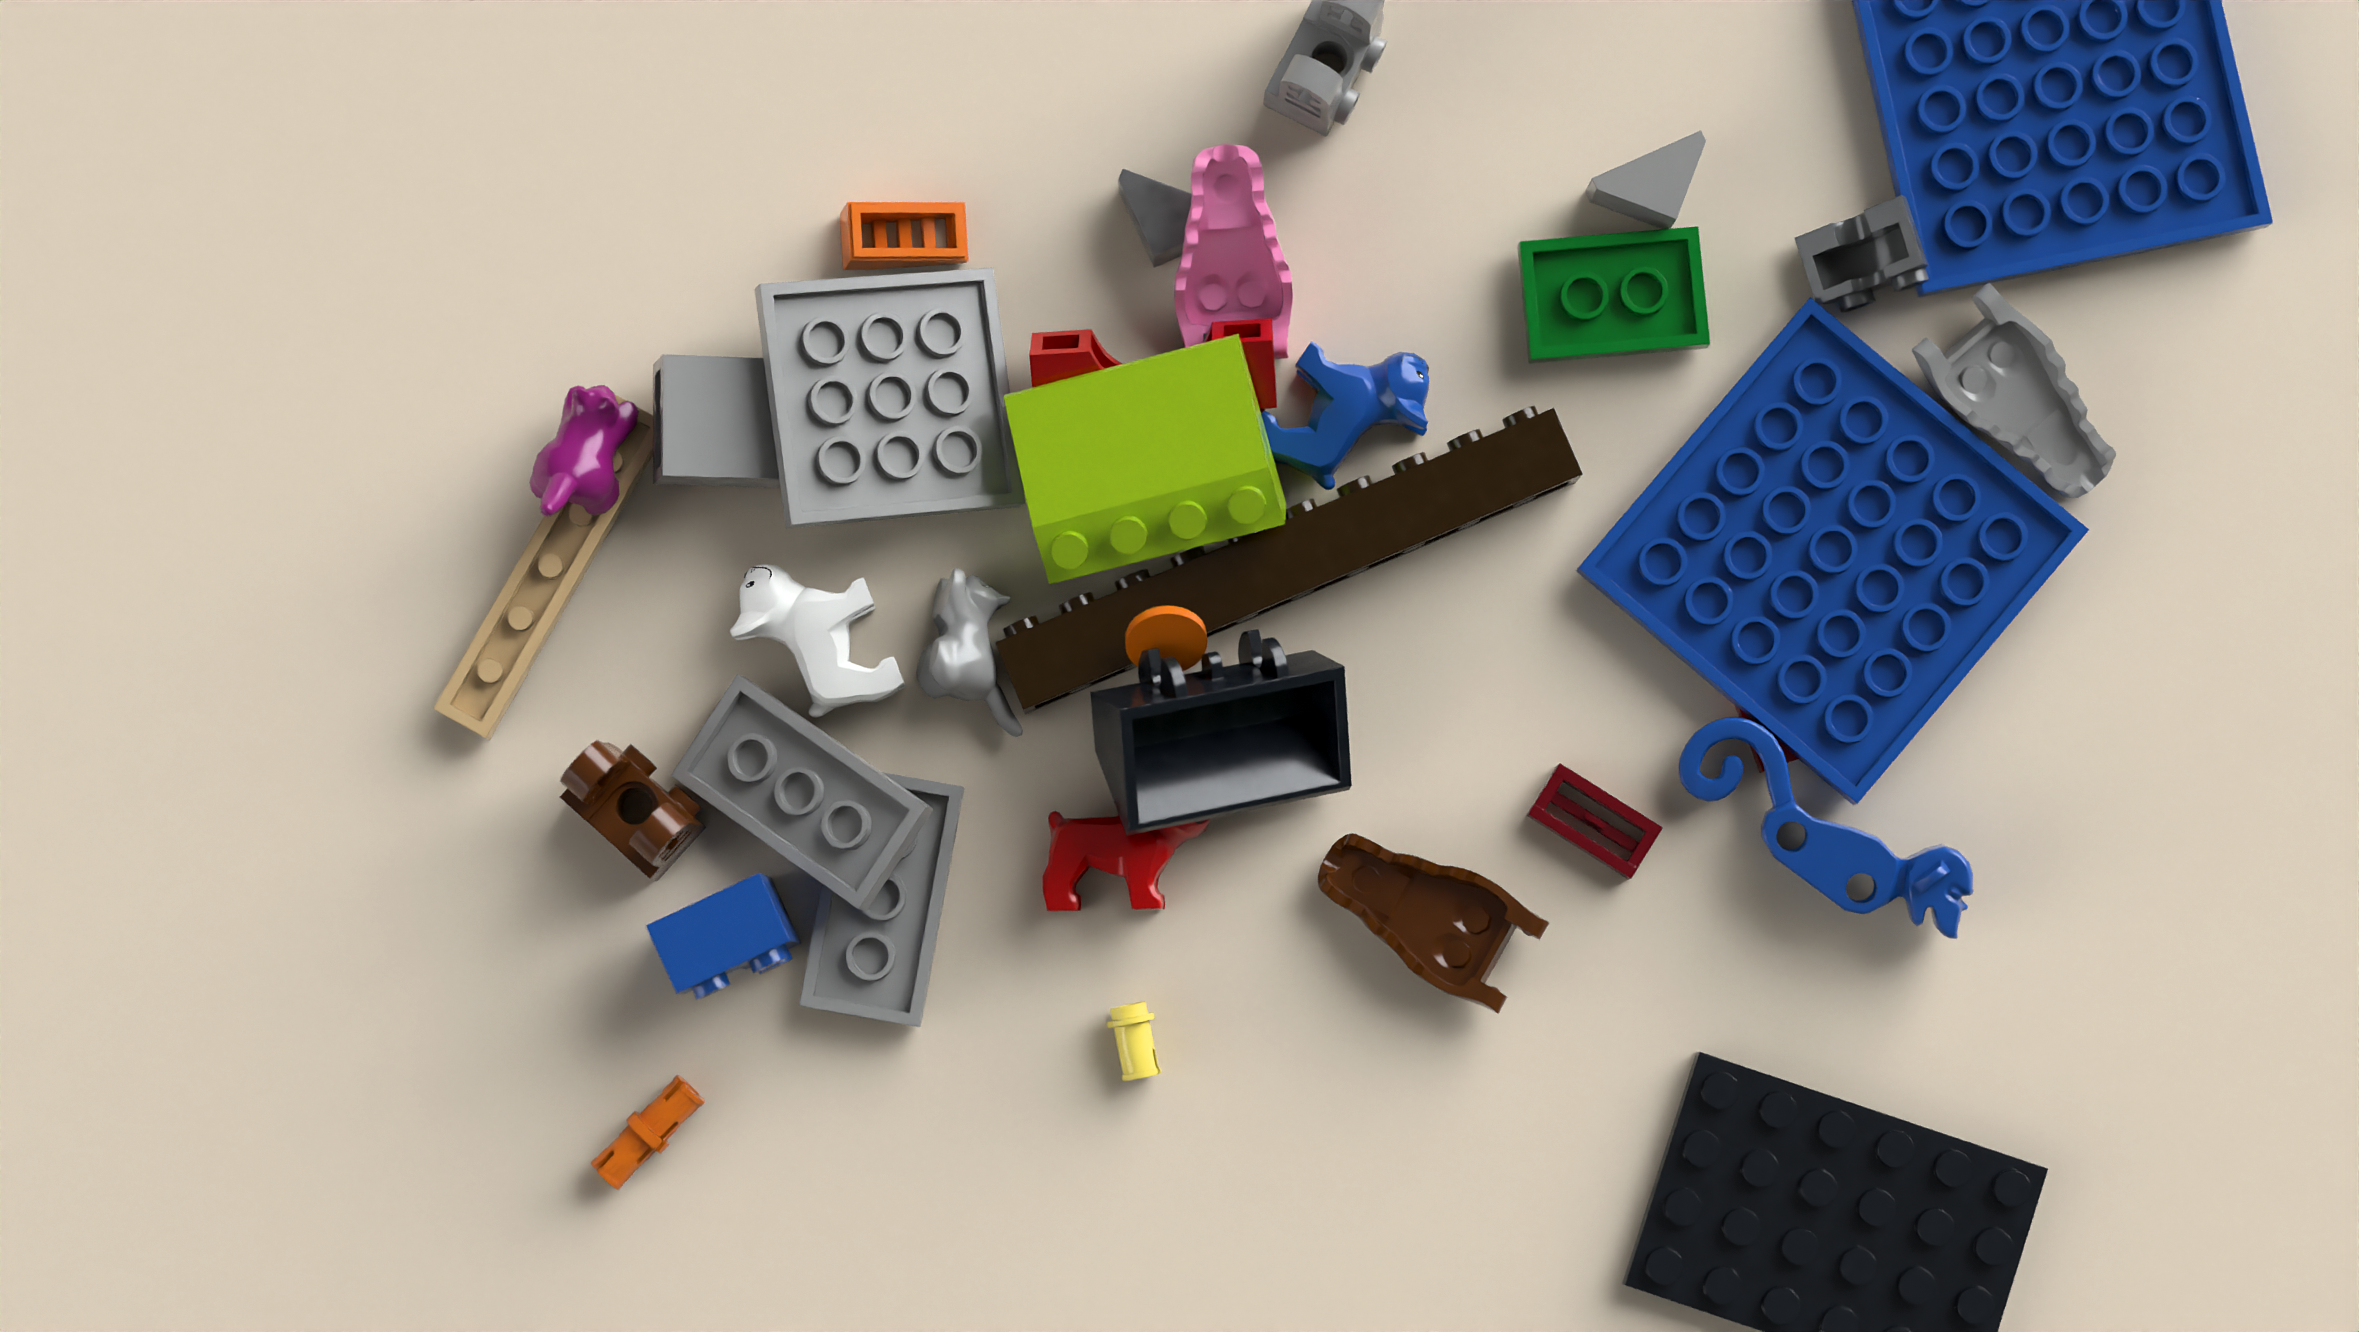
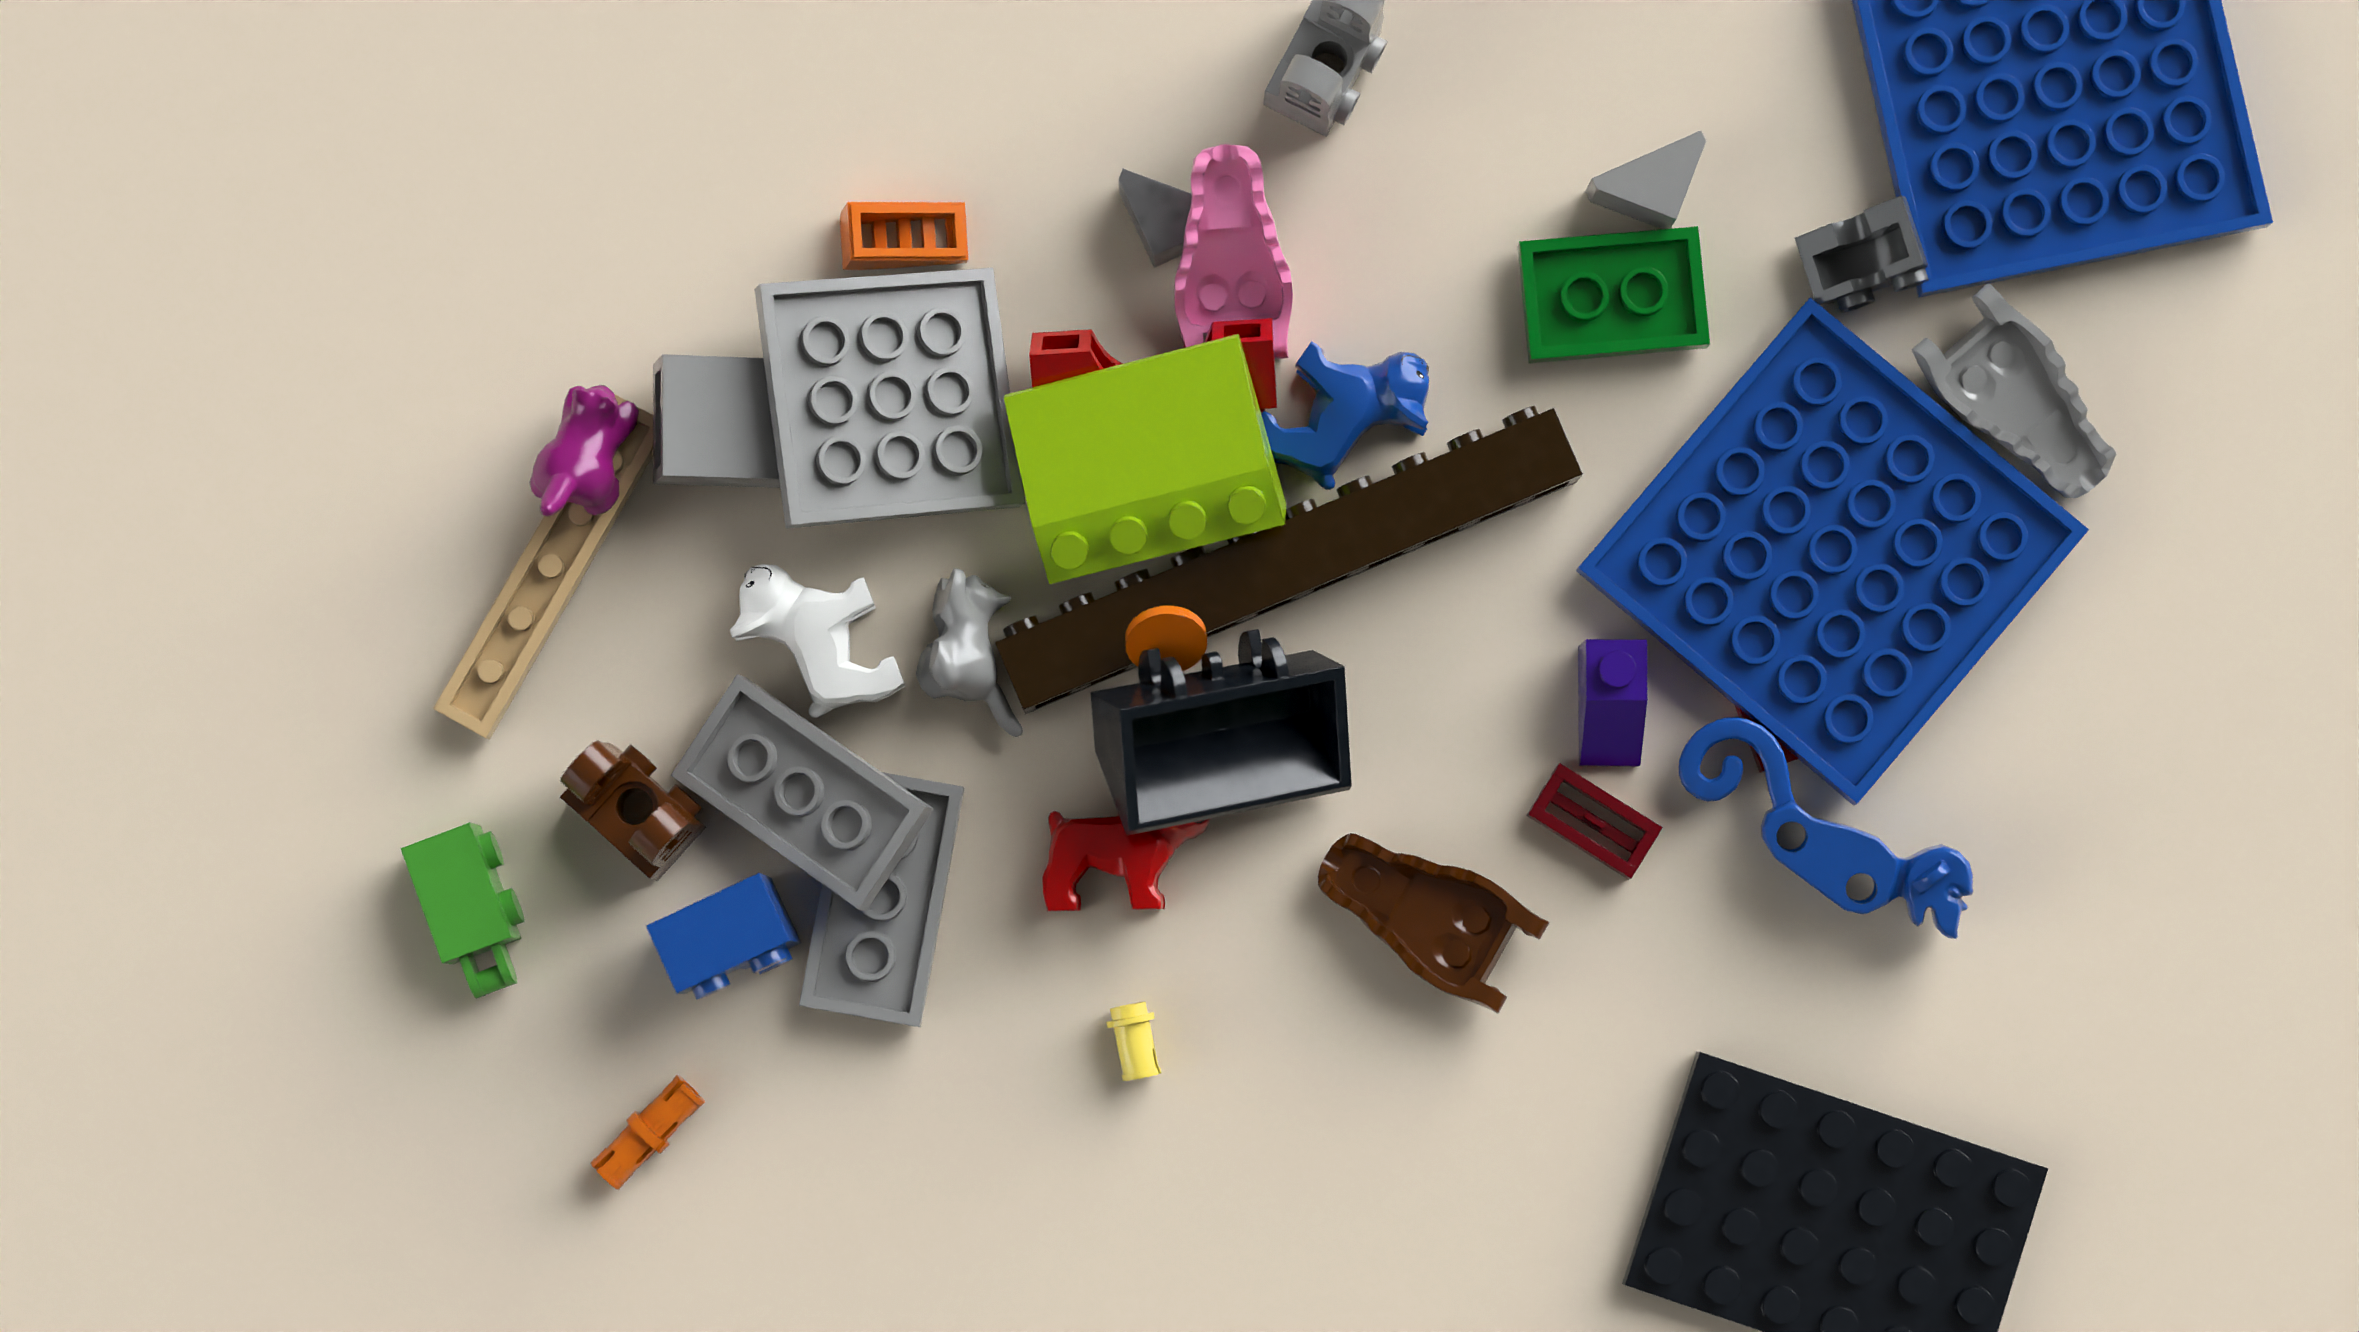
none -> bright green brick [400,822,524,999]
none -> dark purple slope [1578,639,1647,767]

